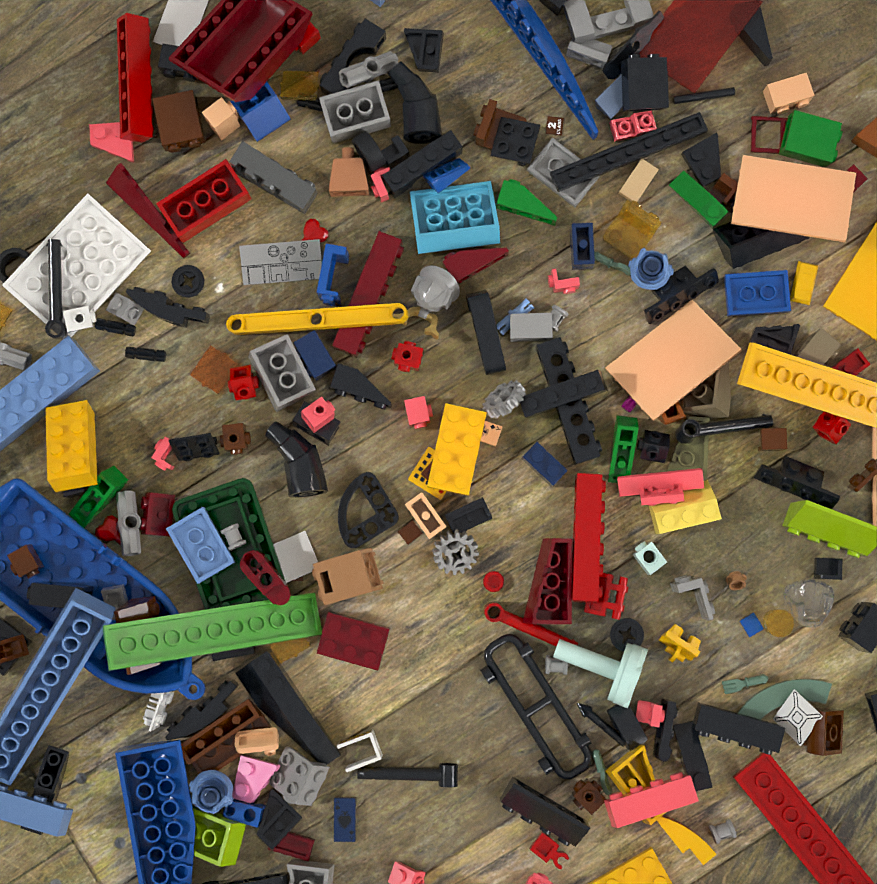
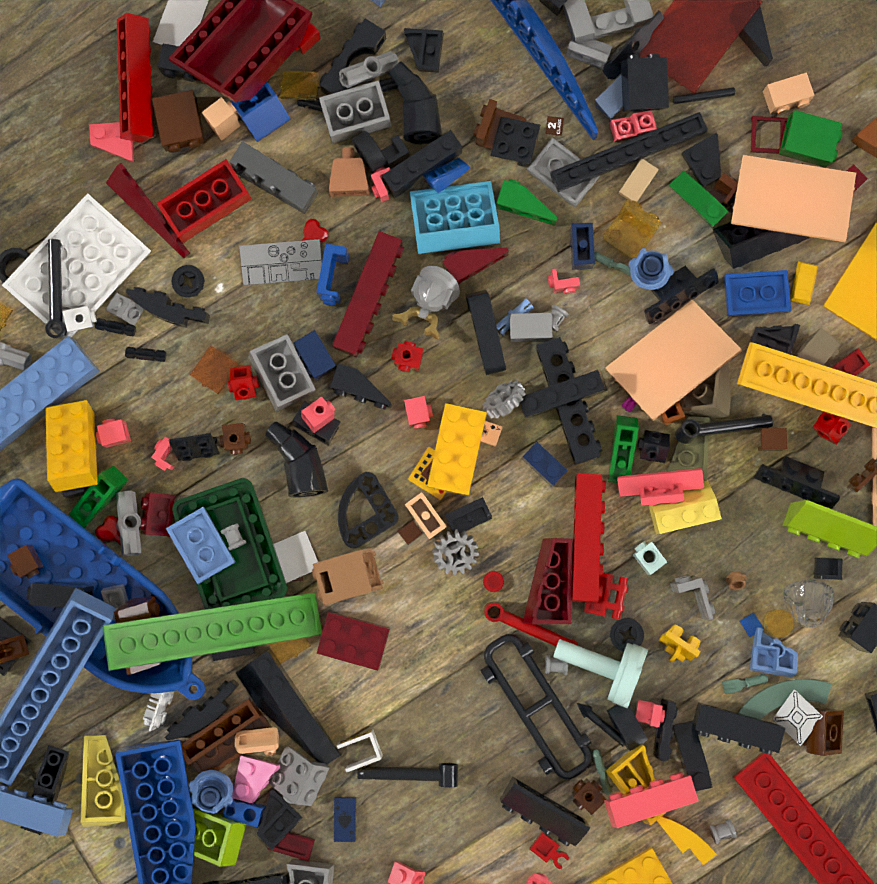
yellow beam [226,303,409,335] -> none
dark red piece [240,550,291,605] -> none
none -> light yellow wedge [81,735,126,827]
none -> coral brick [96,418,131,448]
none -> medium blue slope [750,627,798,678]

